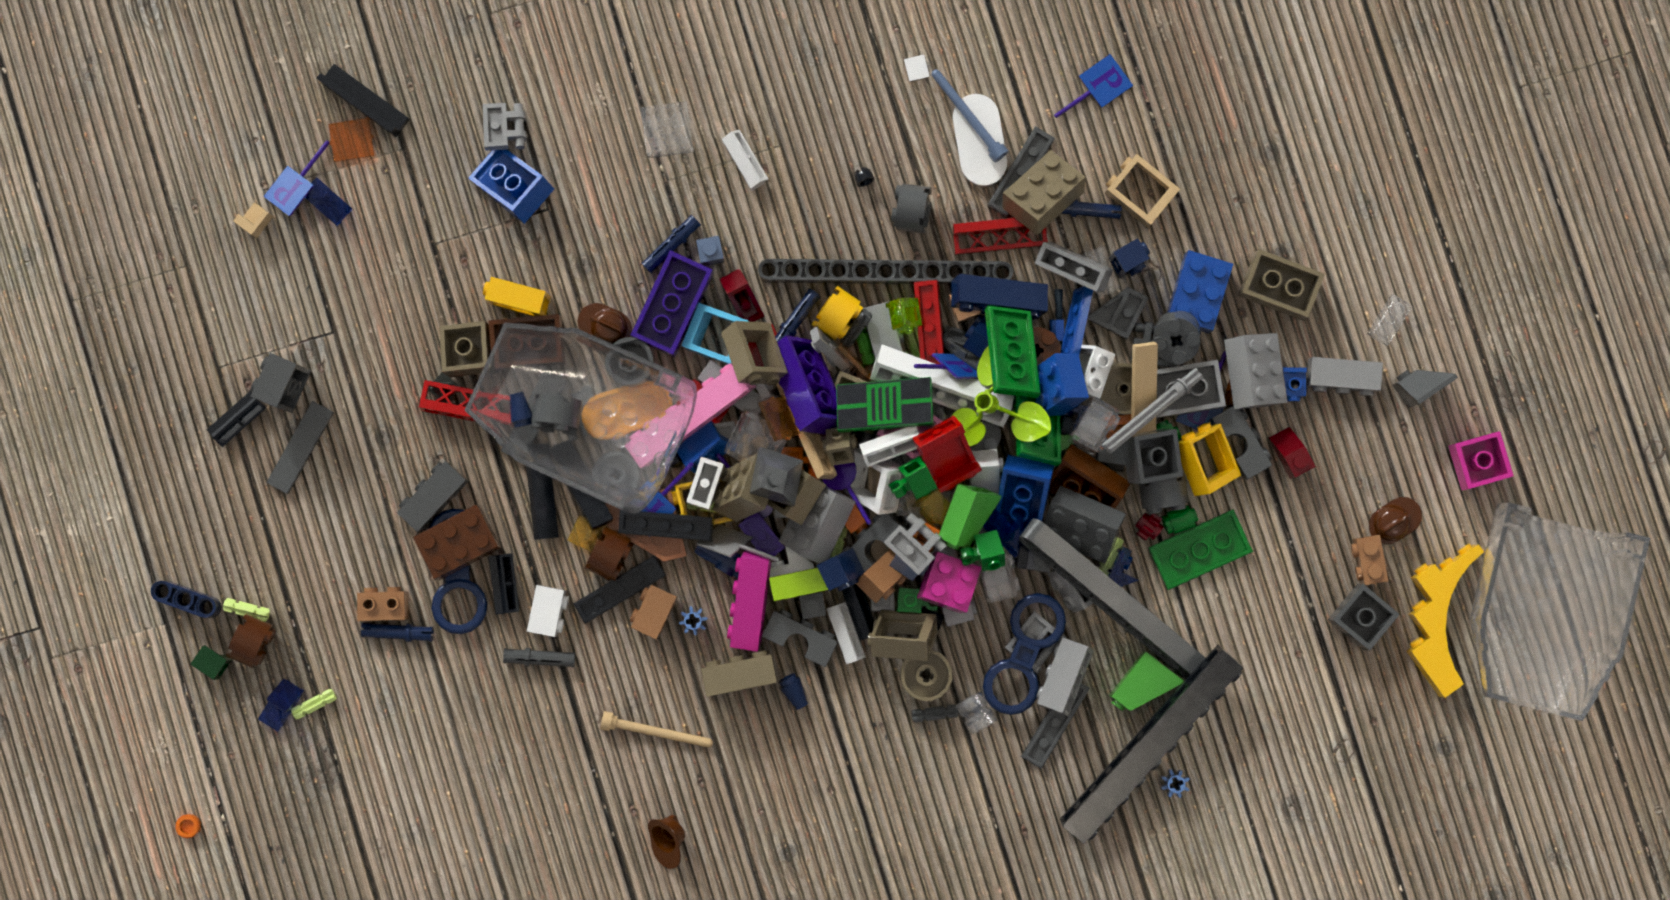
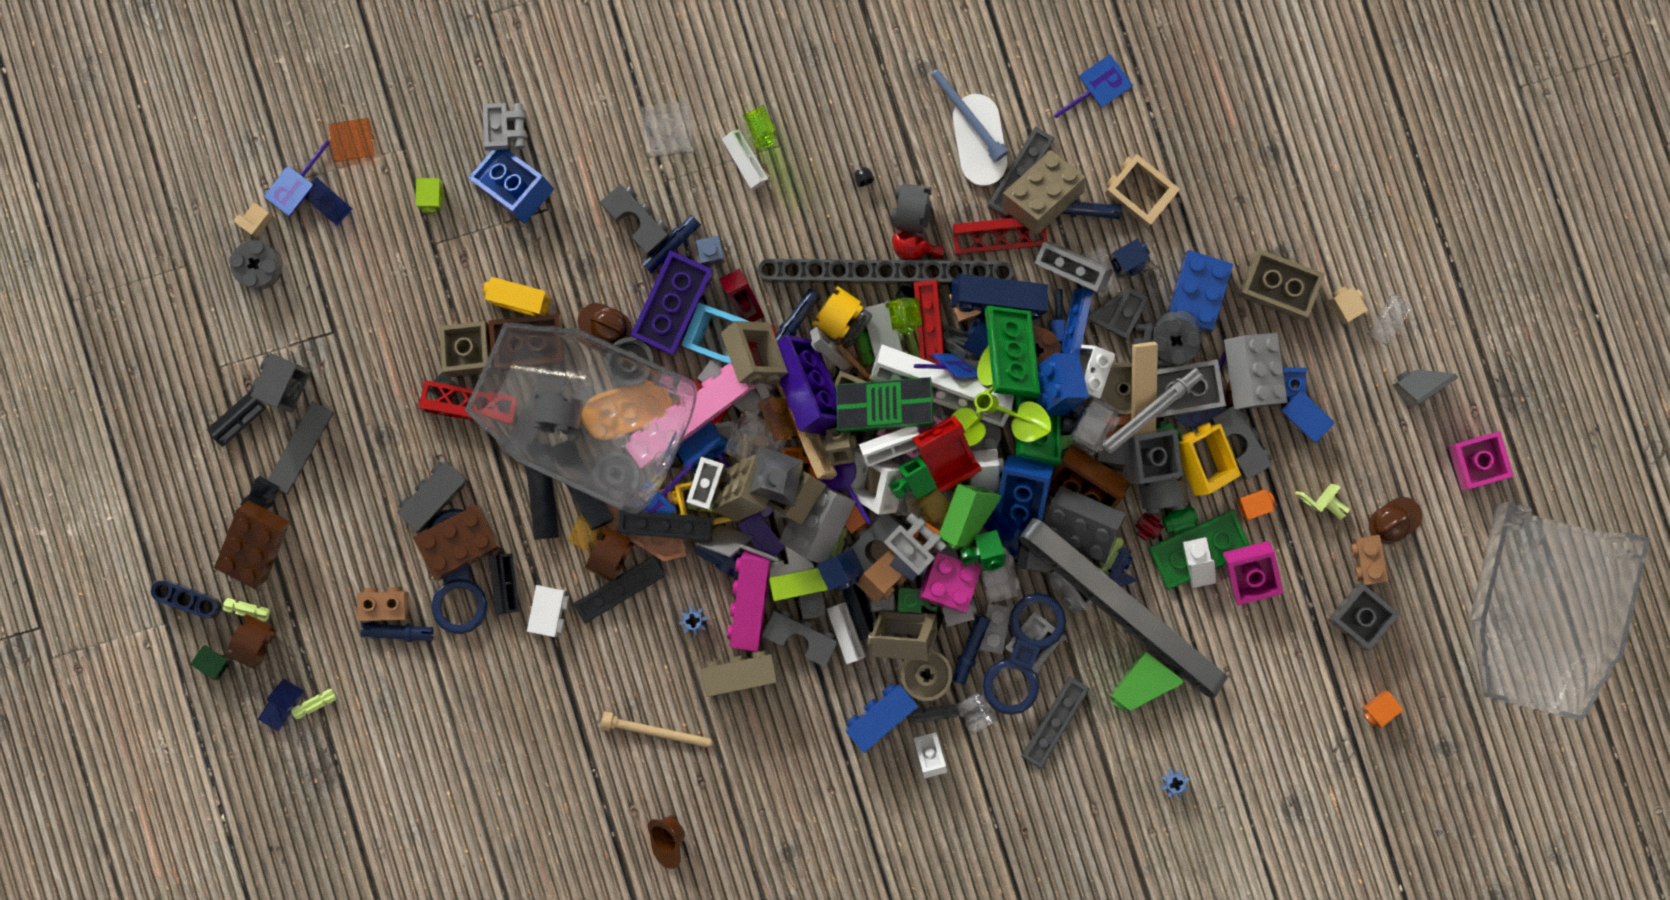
orange tile [175,814,201,838] -> none
black fence [317,64,410,138] -> none
dark grey pin [503,648,576,667] -> none
dark blue cone [509,392,532,428] -> none
medium nougat brick [629,585,678,640] -> none
dark blue cone [779,673,808,710] -> none
white sticker [904,54,930,82] -> none
light grey brick [1037,637,1094,717] -> none
black brick [1060,645,1243,844] -> none
dark red slope [1268,427,1316,479] -> none
light grey brick [1306,357,1383,396] -> none
yellow arch [1406,544,1484,698] -> none
none -> reddish brown brick [214,500,290,590]
none -> dark grey brick [229,240,282,289]
none -> black panel [240,476,280,510]
none -> lime brick [415,178,443,214]
none -> dark grey arch [600,183,669,256]
none -> clear neon green brick [742,105,777,149]
none -> blue brick [845,683,918,753]
none -> red hair [892,231,944,260]
none -> black hinge [896,285,915,306]
none -> white slope [914,732,947,779]
none -> dark blue pin [952,614,991,685]
none -> light grey plate [979,604,1011,654]
none -> white slope [1182,537,1216,588]
none -> dark pink brick [1223,541,1284,605]
none -> orange brick [1236,489,1276,521]
none -> blue panel [1280,391,1335,443]
none -> yellowish green bracket [1295,484,1350,520]
none -> tan brick [1329,286,1368,325]
none -> orange brick [1362,690,1404,728]

